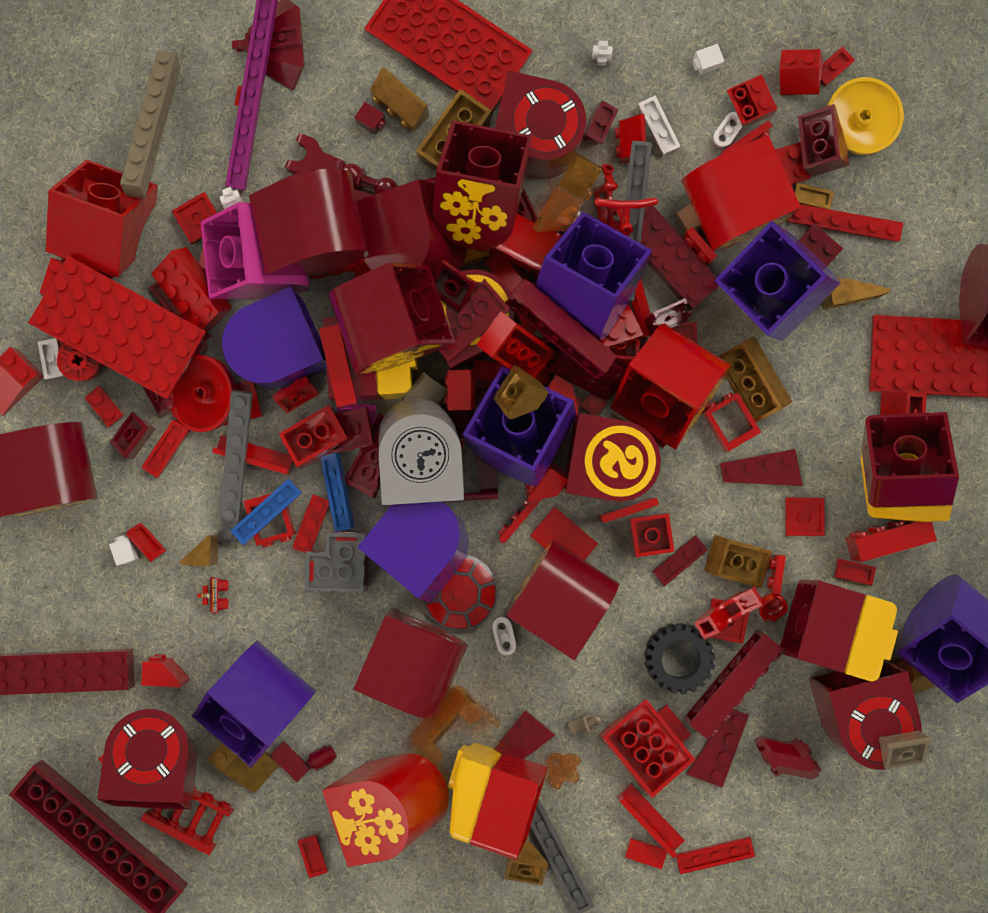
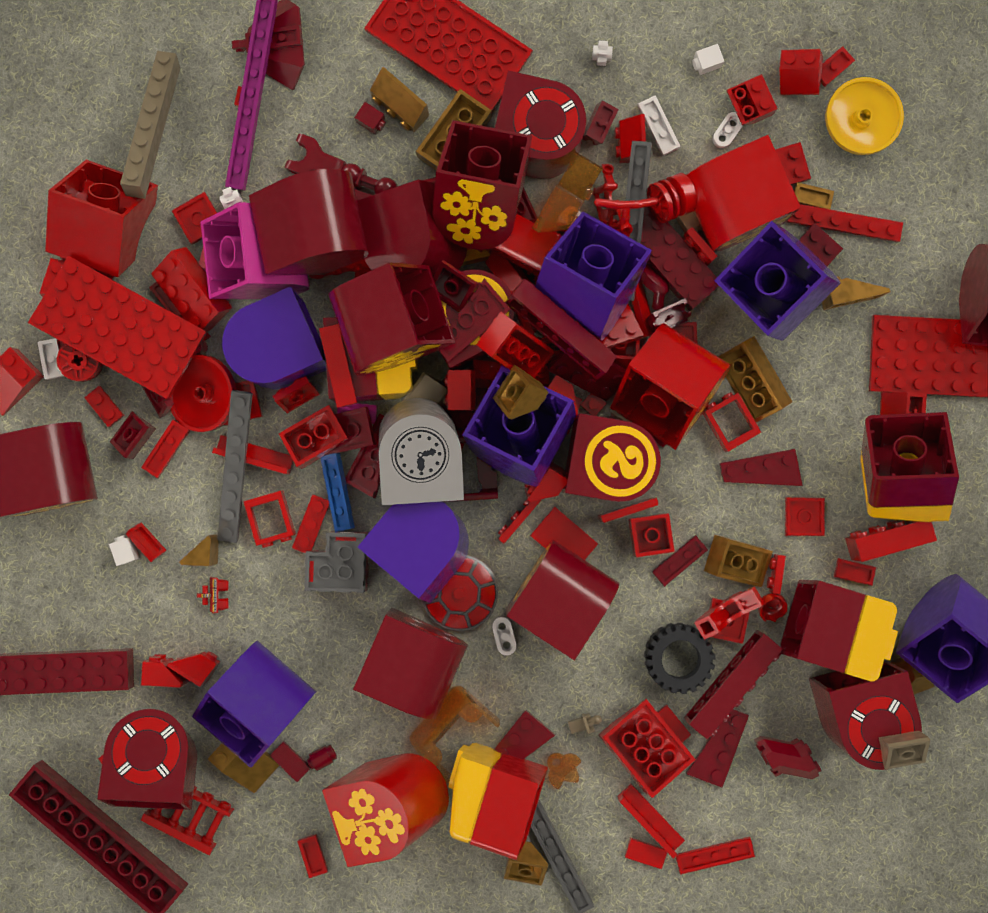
blue plate [230,479,302,545] -> none
red plate [719,120,773,156] -> none
dark red slope [797,104,849,177] -> none
none -> red slope [167,651,220,687]
none -> dark red arm [641,264,669,310]
none -> red wheel [647,173,697,223]

